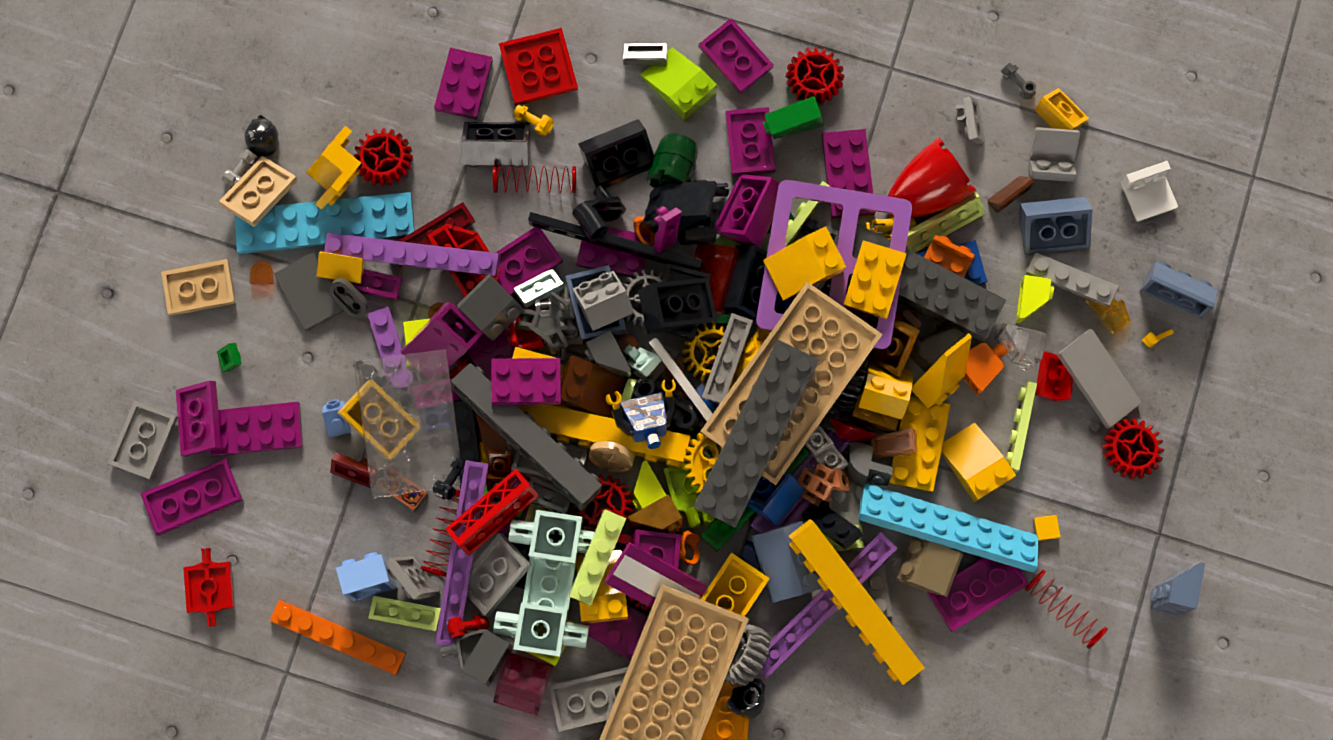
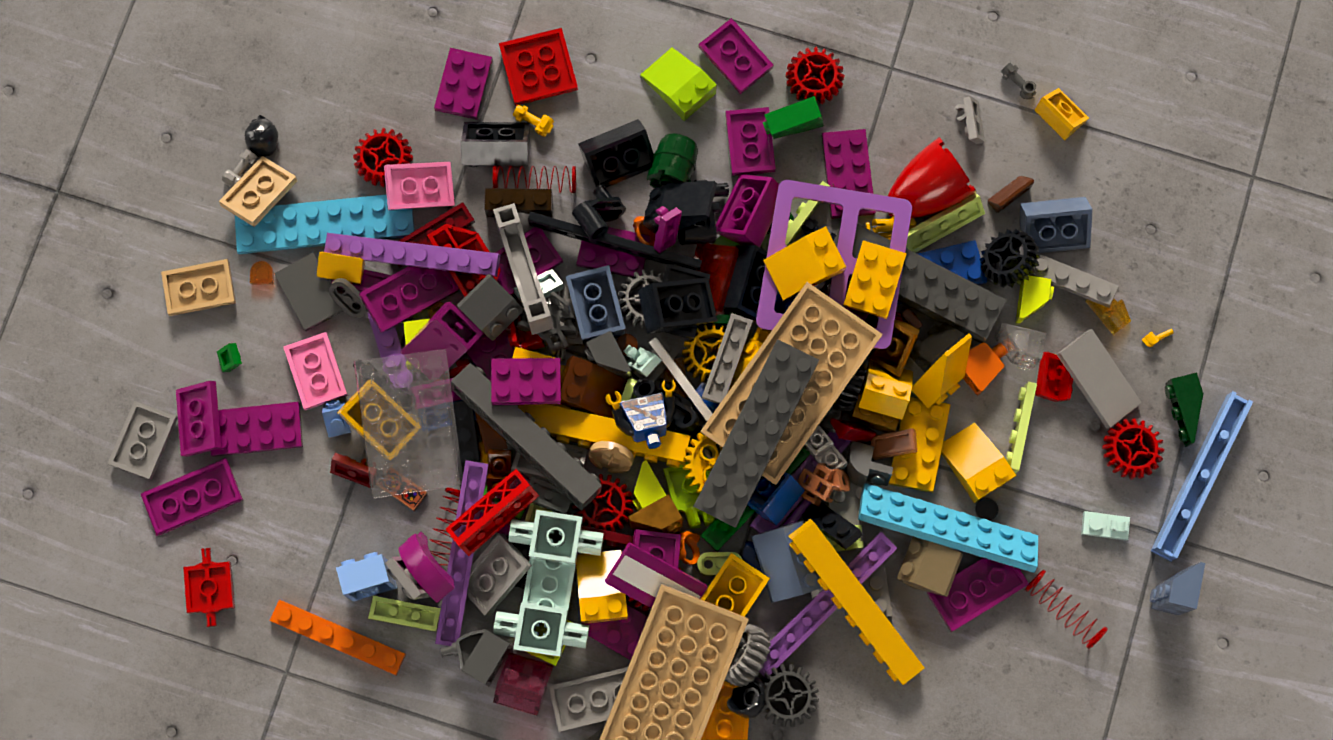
yellow bracket [306,126,361,210] -> none
black bar [433,458,465,500] -> none
red bar [447,615,489,639] -> none
yellowish green plate [568,510,626,606] -> none
light grey slope [573,271,634,331] -> none
tile [623,43,668,65] -> none
orange bracket [924,235,975,278] -> none
light grey bracket [1029,127,1080,182] -> none
yellow tile [1033,515,1061,541] -> none
white bracket [1120,161,1178,222] -> none
sand blue slope [1140,262,1217,318] -> none
none -> bright pink plate [284,332,348,411]
none -> magenta plate [359,266,459,333]
none -> bright pink plate [384,162,455,210]
none -> magenta arch [398,531,454,603]
none -> dark brown arch [484,188,553,218]
none -> light grey arch [493,203,554,335]
none -> yellowish green plate [697,552,742,576]
none -> dark grey gear [761,664,819,728]
none -> black piece [975,498,999,521]
none -> black gear [979,229,1041,288]
none -> light aqua plate [1081,511,1130,540]
none -> light blue tile [1151,391,1253,562]
none -> dark green slope [1165,372,1204,447]

